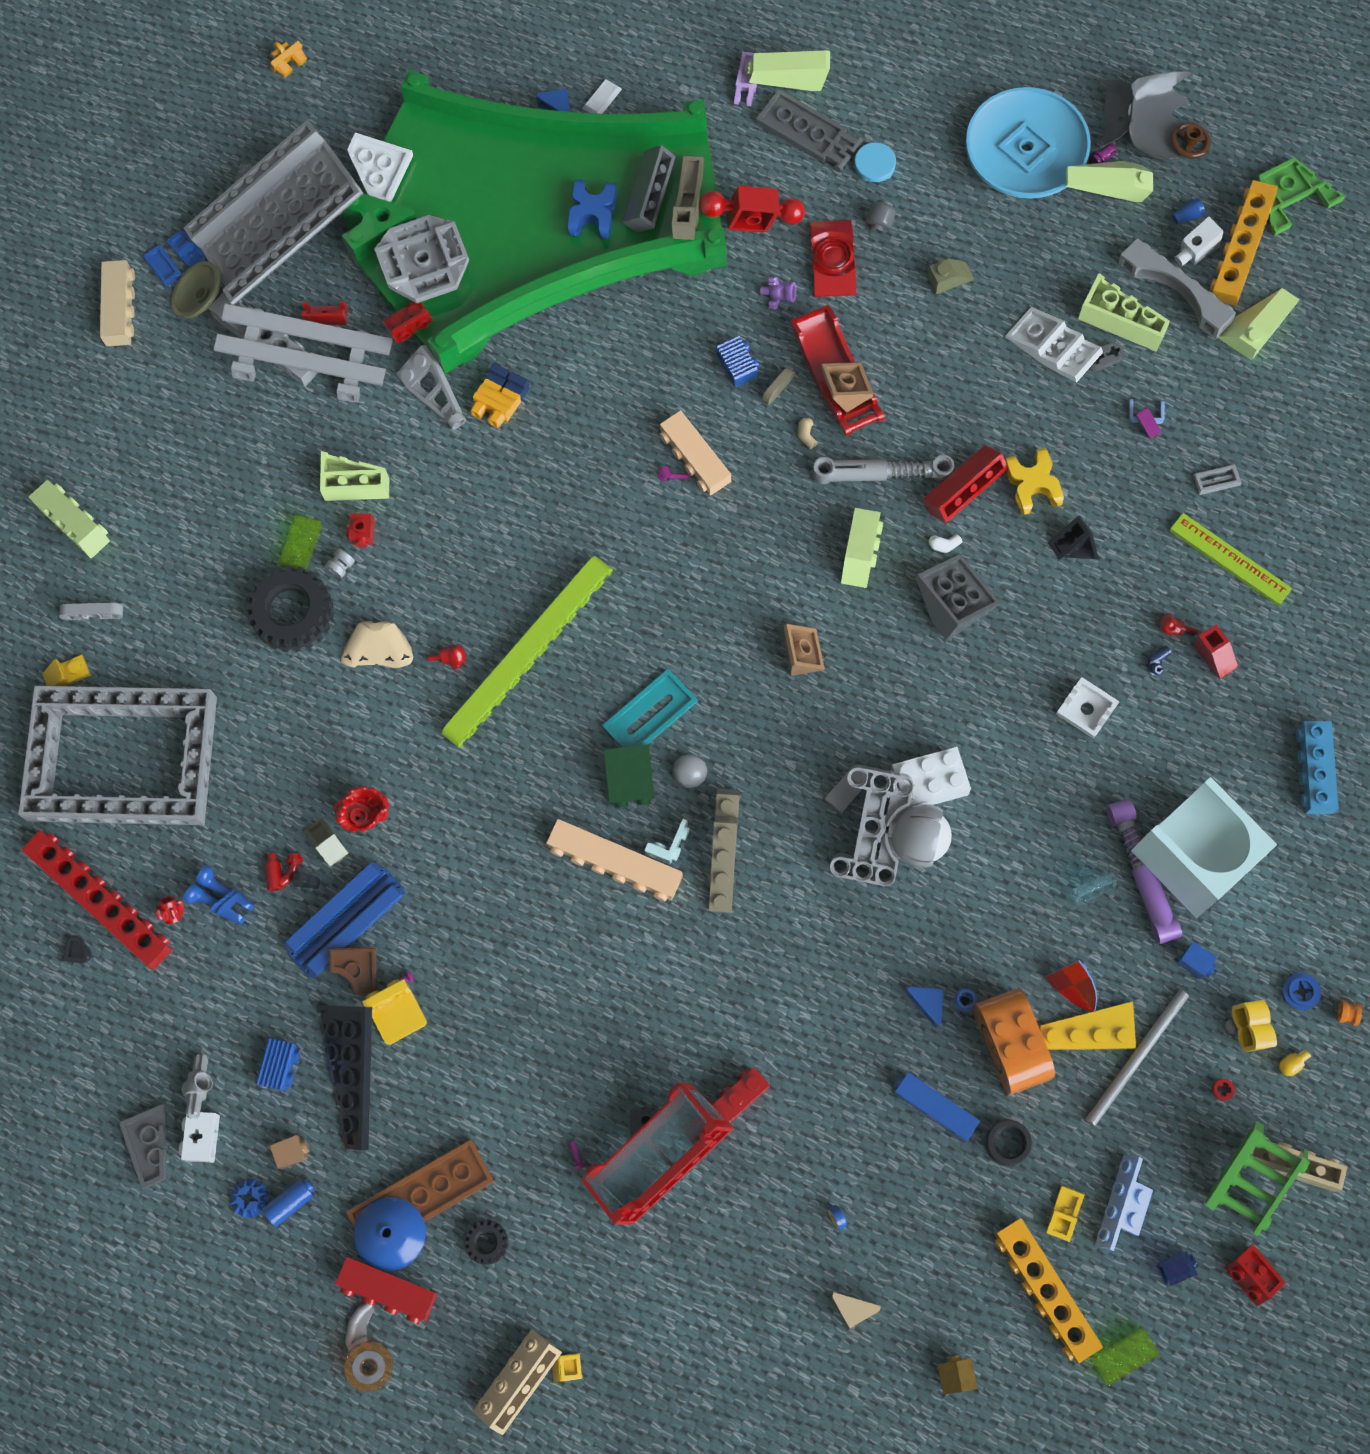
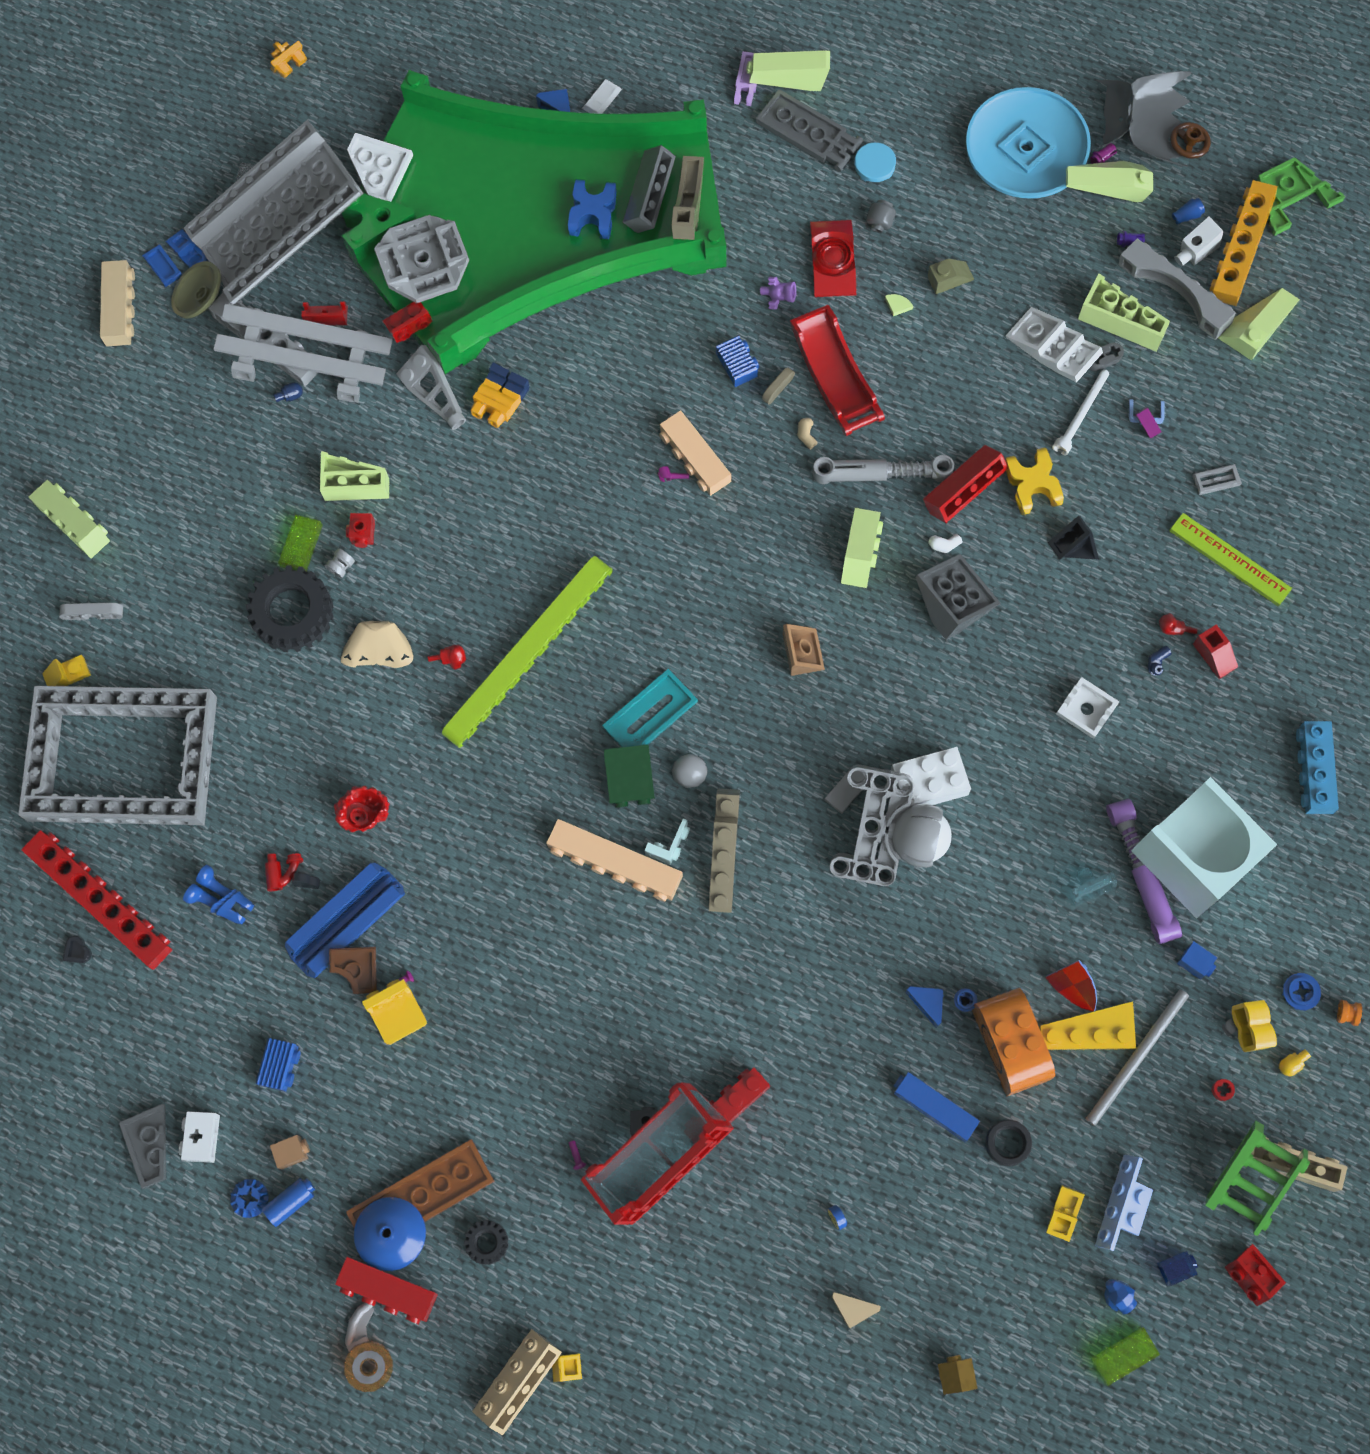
red gear [155,896,185,924] -> none
light grey axle [181,1054,213,1119] -> none
slope [304,818,348,867] -> none
black wing [316,1005,372,1150] -> none
red brick [699,185,805,232] -> none
medium nougat slope [821,362,873,412] -> none
light orange brick [994,1218,1103,1363] -> none
none -> dark blue cylinder [273,382,303,402]
none -> yellowish green tile [885,294,913,316]
none -> white piece [1052,370,1109,456]
none -> blue rock [1104,1279,1137,1315]
none -> dark purple pin [1117,231,1145,247]

